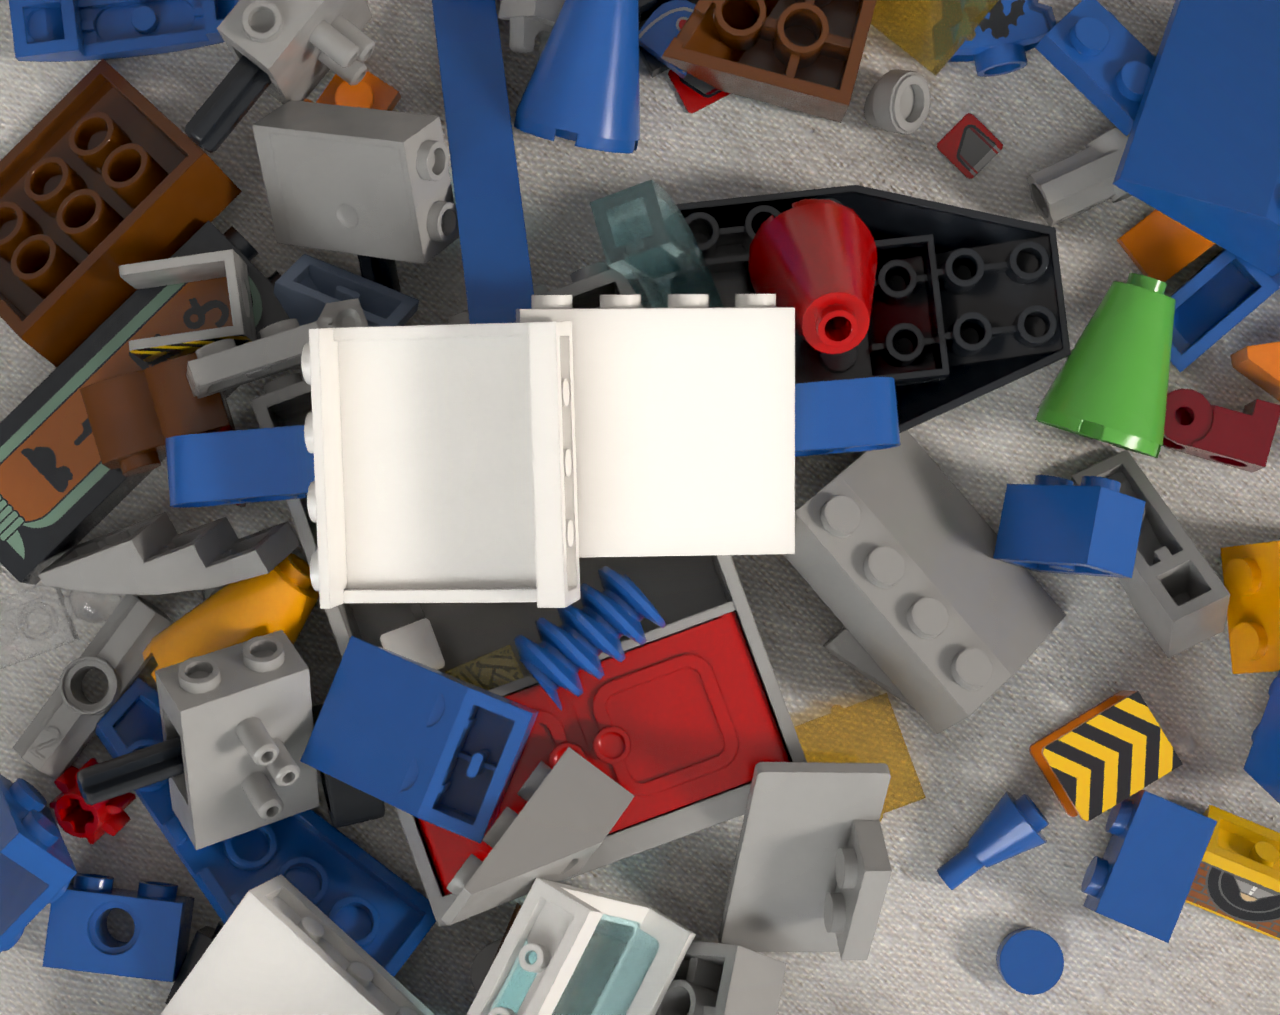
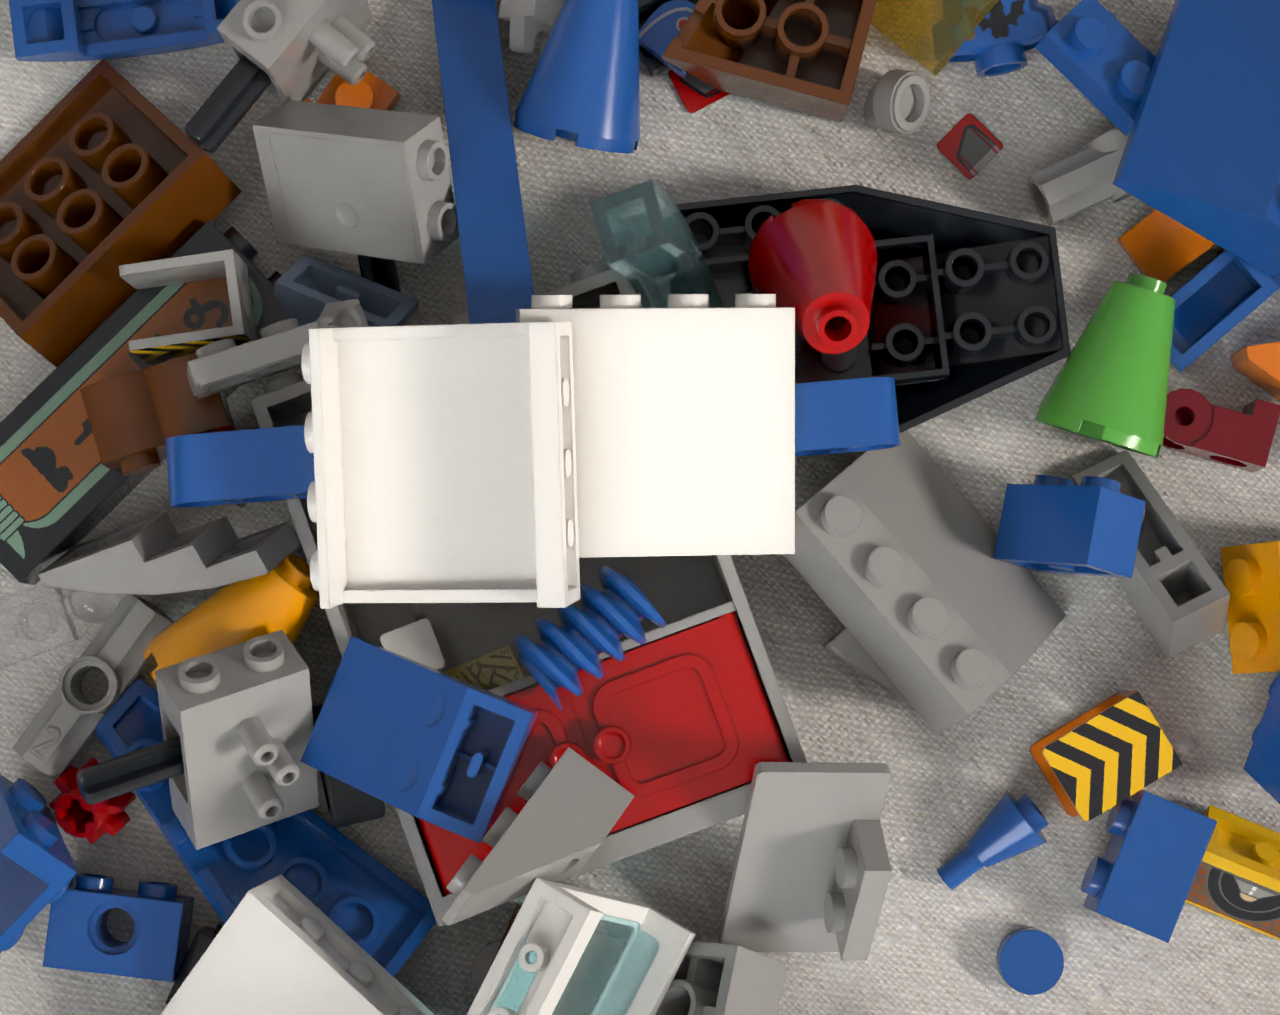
clear yellow piece [794,693,926,821] -> none

